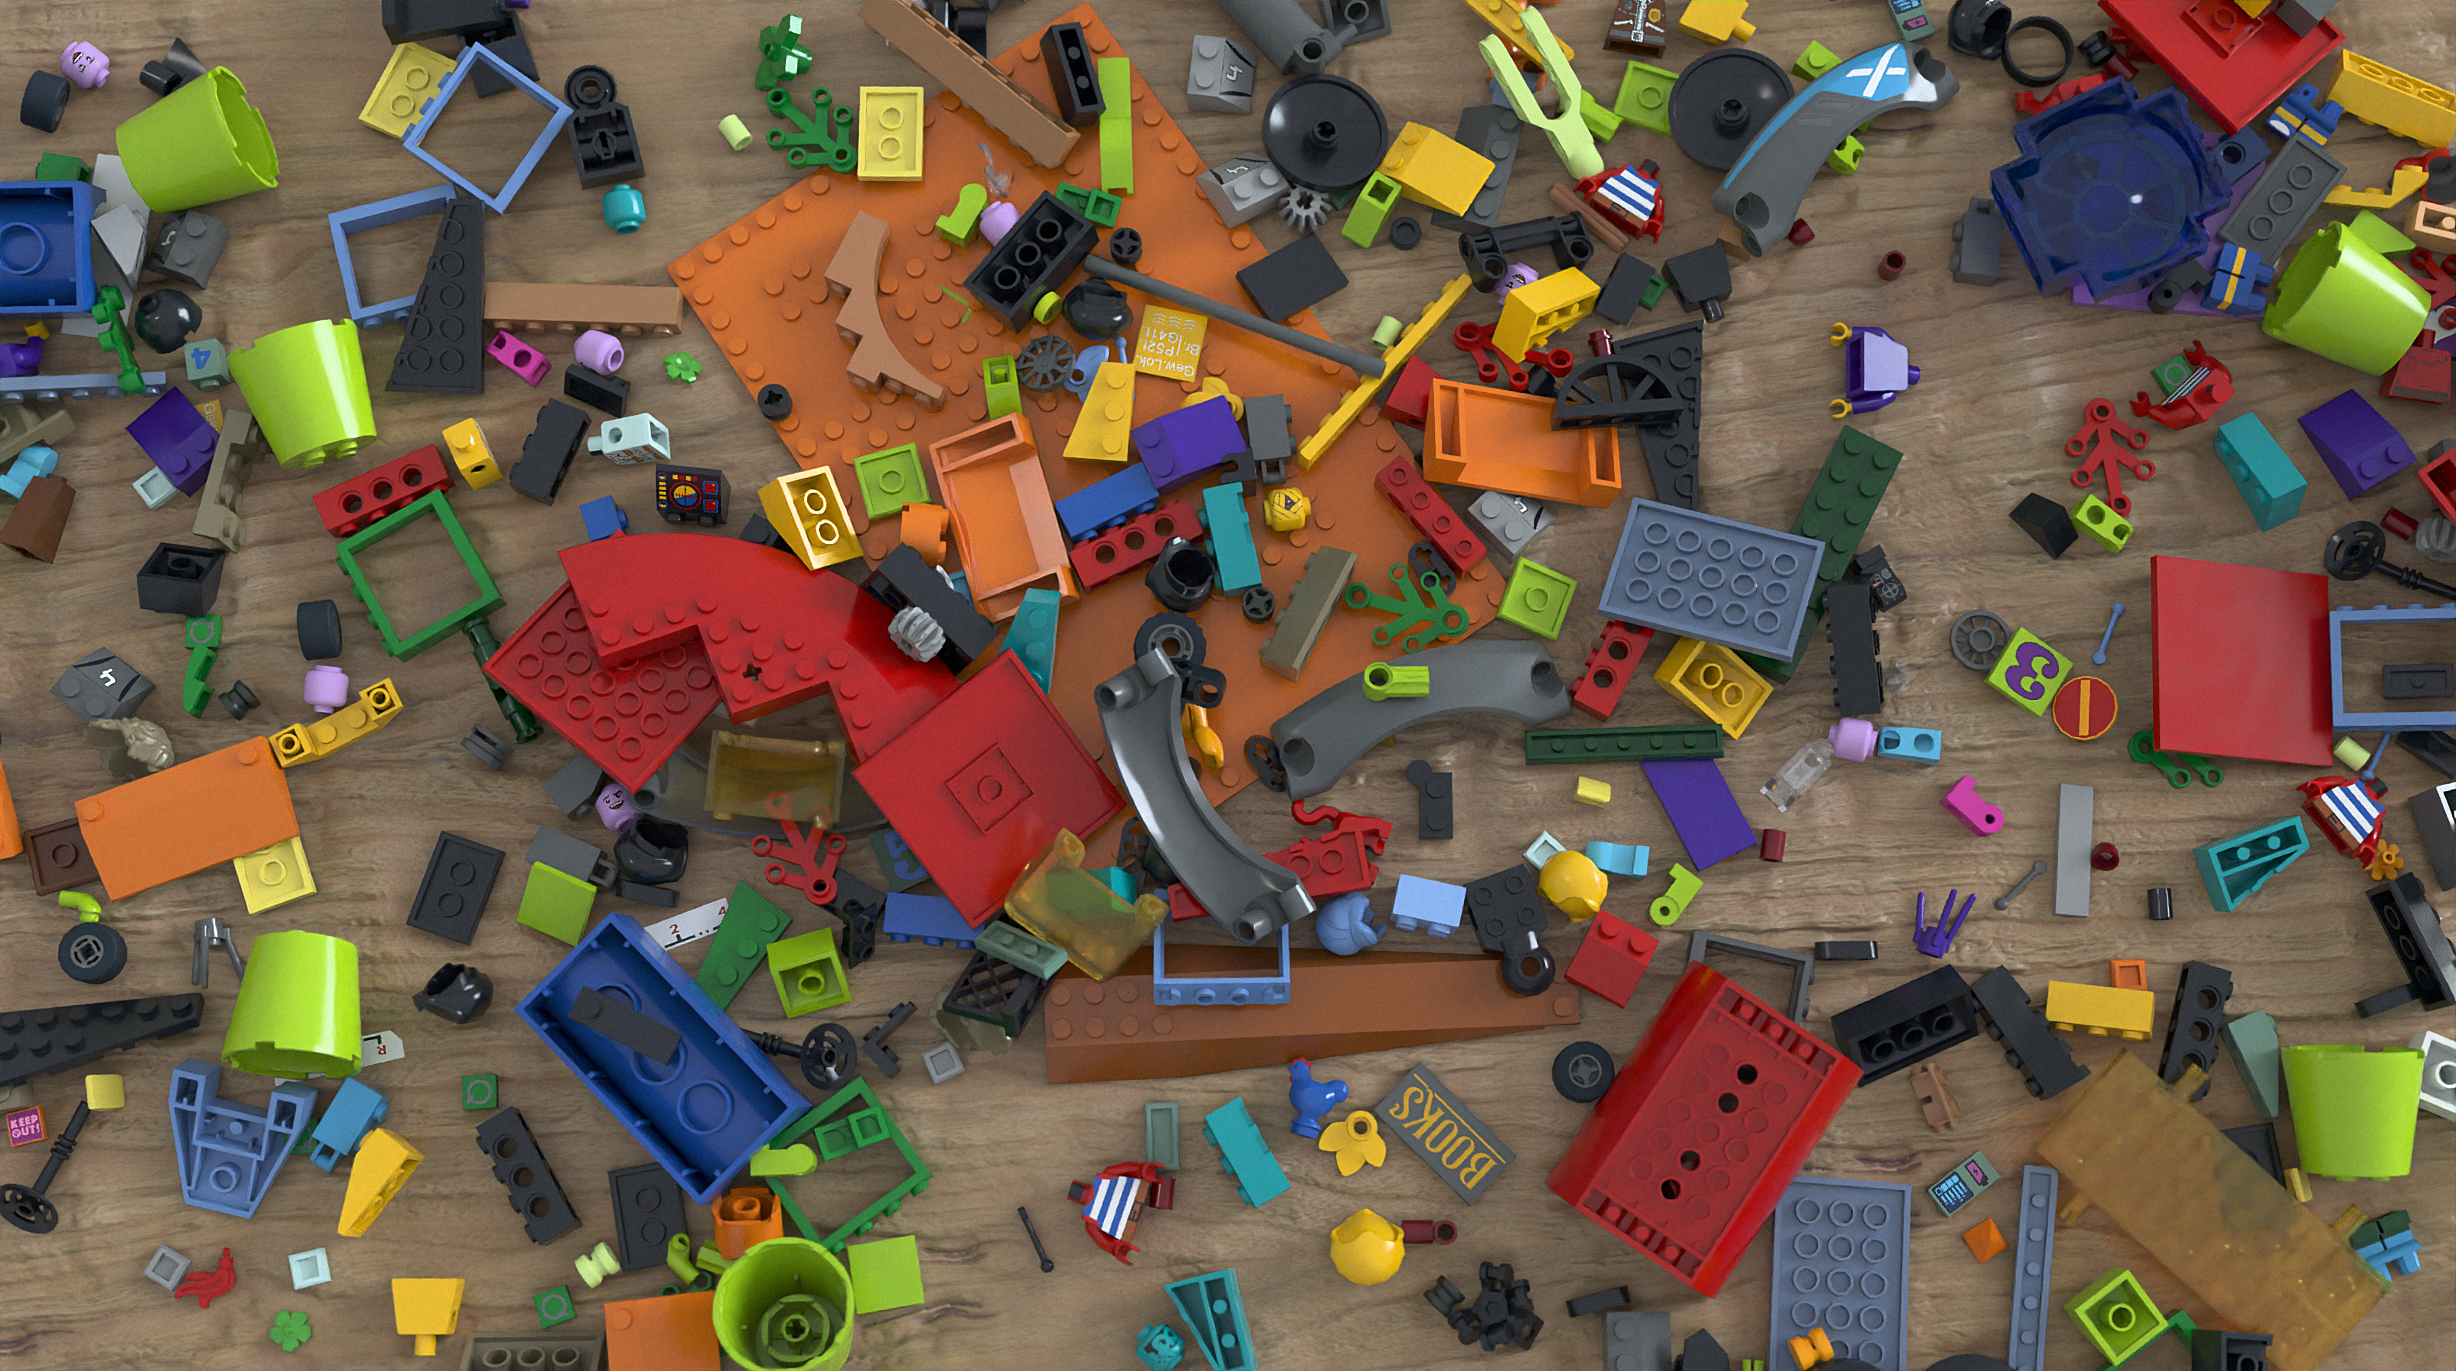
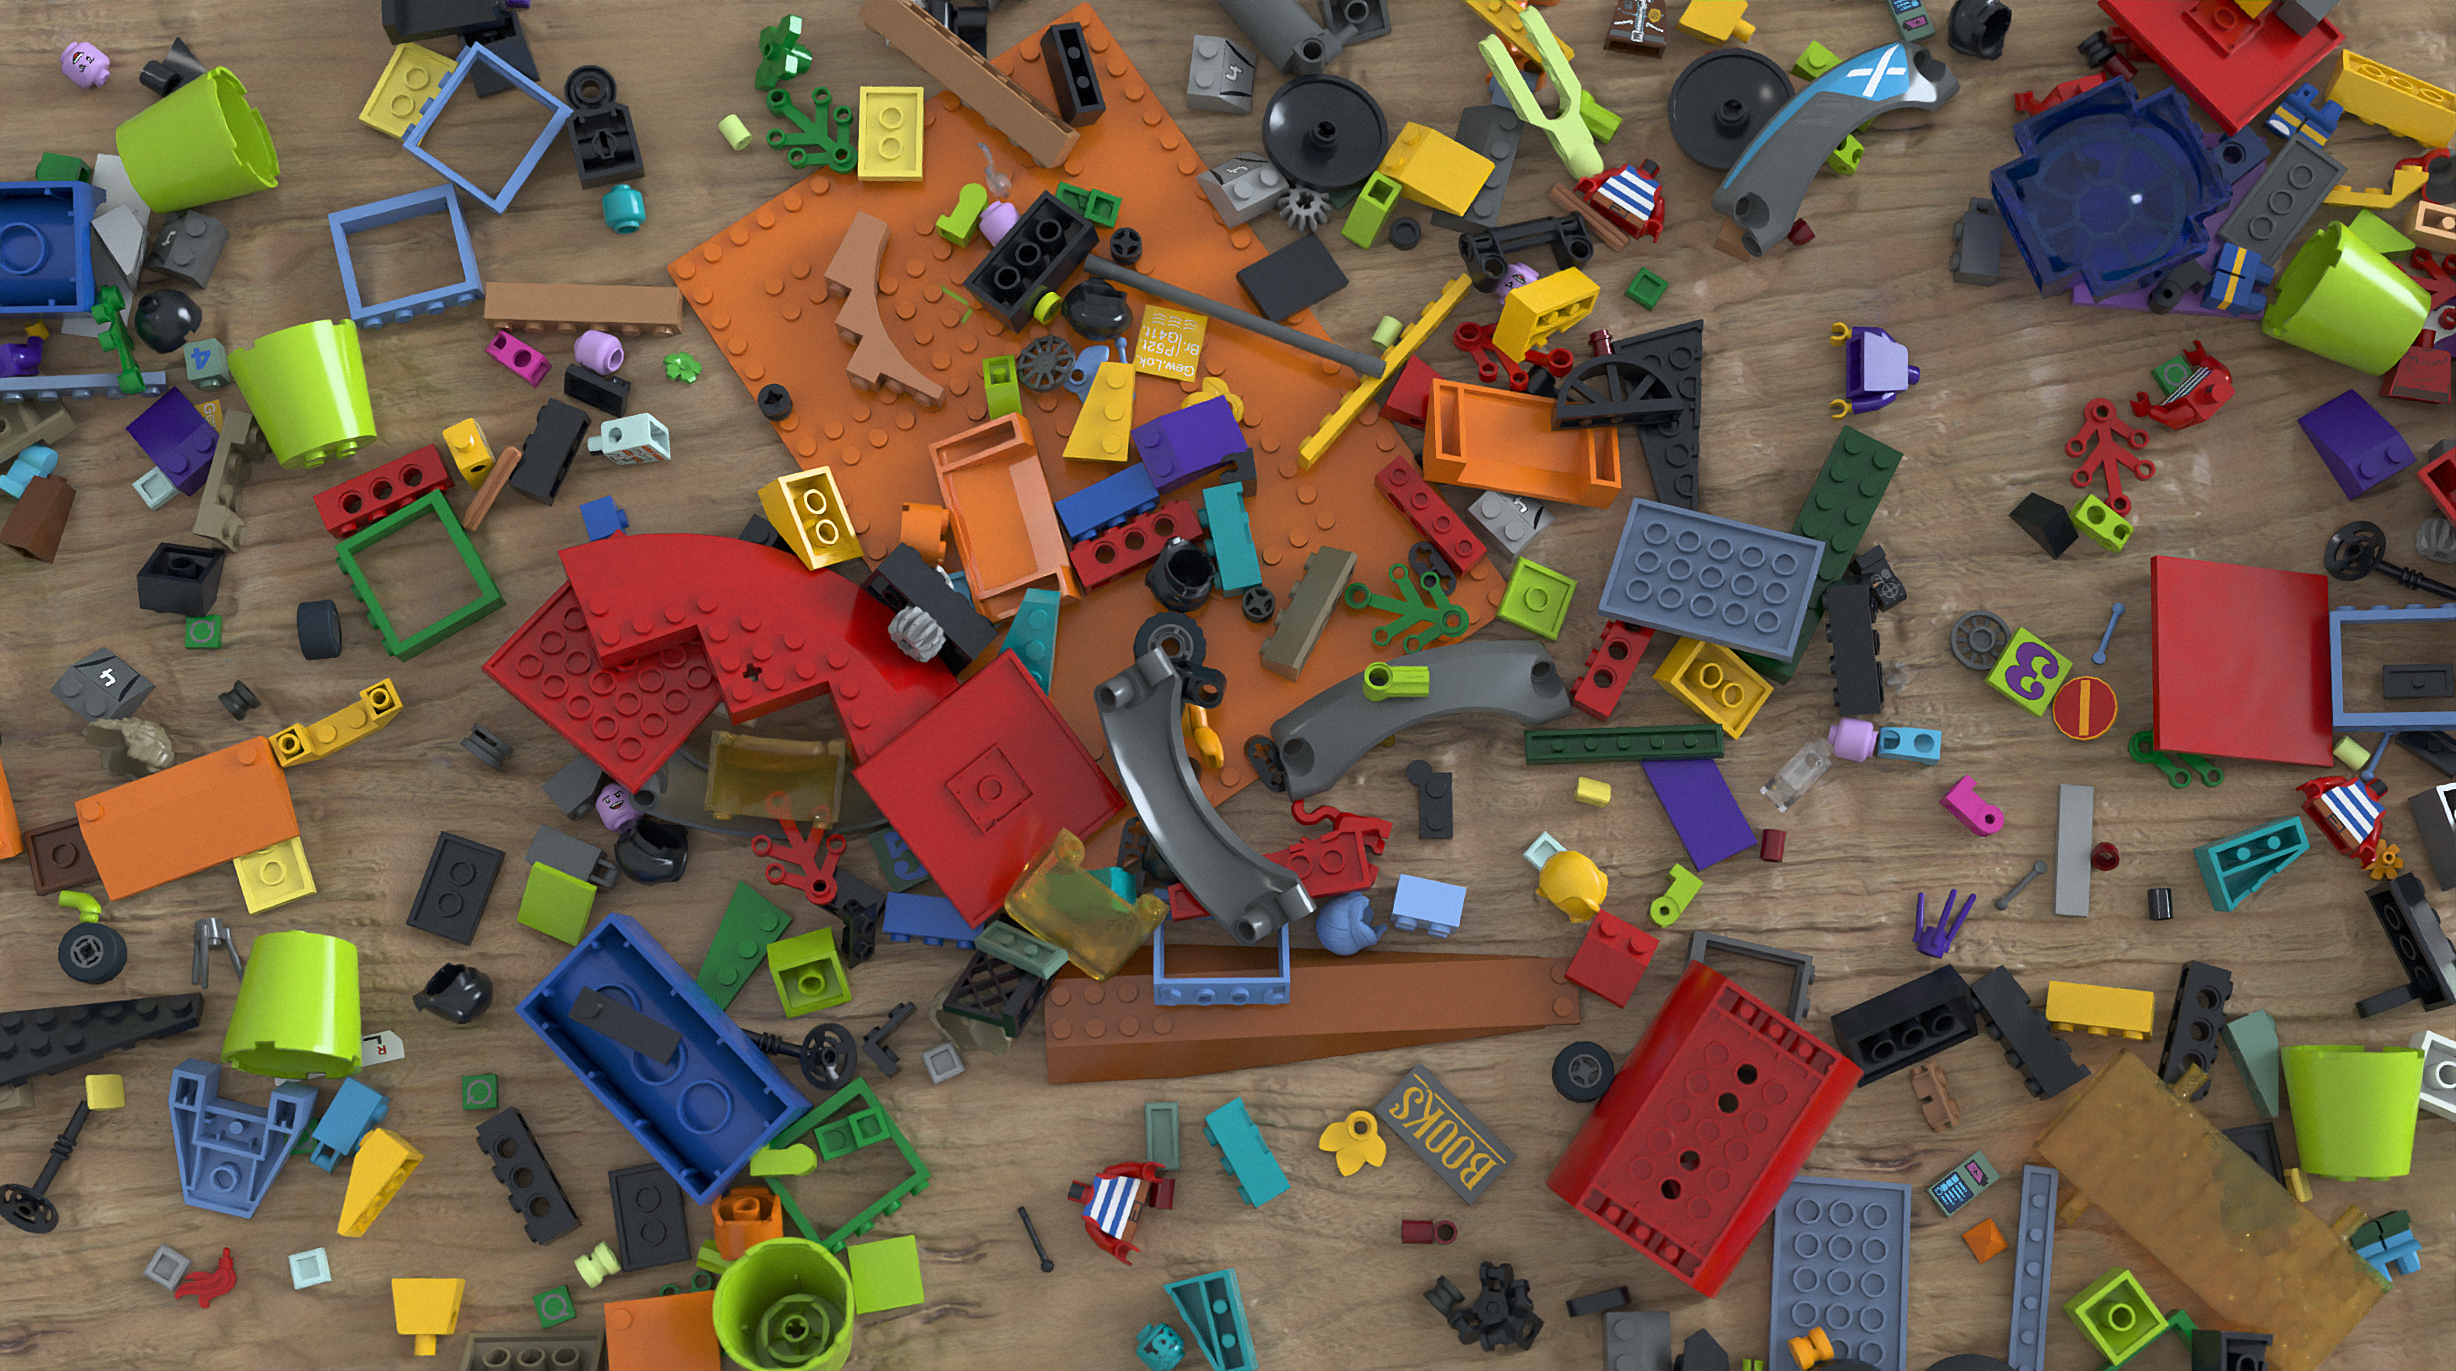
tile [5,1106,49,1148] -> none
black wheel [20,70,70,133] -> none
green slope [183,643,219,719] -> none
bright green plant [269,1310,312,1352] -> none
lavender head [303,665,349,713] -> none
black wing [385,198,485,395] -> none
dark green piece [461,617,544,744] -> none
black beam [615,879,680,908] -> none
white sticker [644,897,729,951] -> none
black slope [656,463,731,528] -> none
lime arm [667,1233,701,1285] -> none
lime tile [853,442,932,522] -> none
lime piece [1098,57,1134,196] -> none
dark grey brick [1244,394,1296,486] -> none
yellow head [1262,487,1311,532] -> none
blue animal [1288,1057,1349,1140] -> none
yellow helmet [1330,1209,1405,1286] -> none
black brick [1462,863,1556,997] -> none
medium azure leg [1585,841,1650,881] -> none
black hinge [1592,253,1656,326] -> none
lime tile [1613,59,1680,138] -> none
black torso [1661,242,1732,324] -> none
black beam [1815,941,1878,961] -> none
dark red hinge [1878,251,1906,281] -> none
black tyre [2001,16,2074,88] -> none
orange tile [2108,959,2148,991] -> none
teal wedge [2214,412,2308,533] -> none
dark red hinge [2380,507,2419,541] -> none
none -> nougat axle [460,445,522,531]

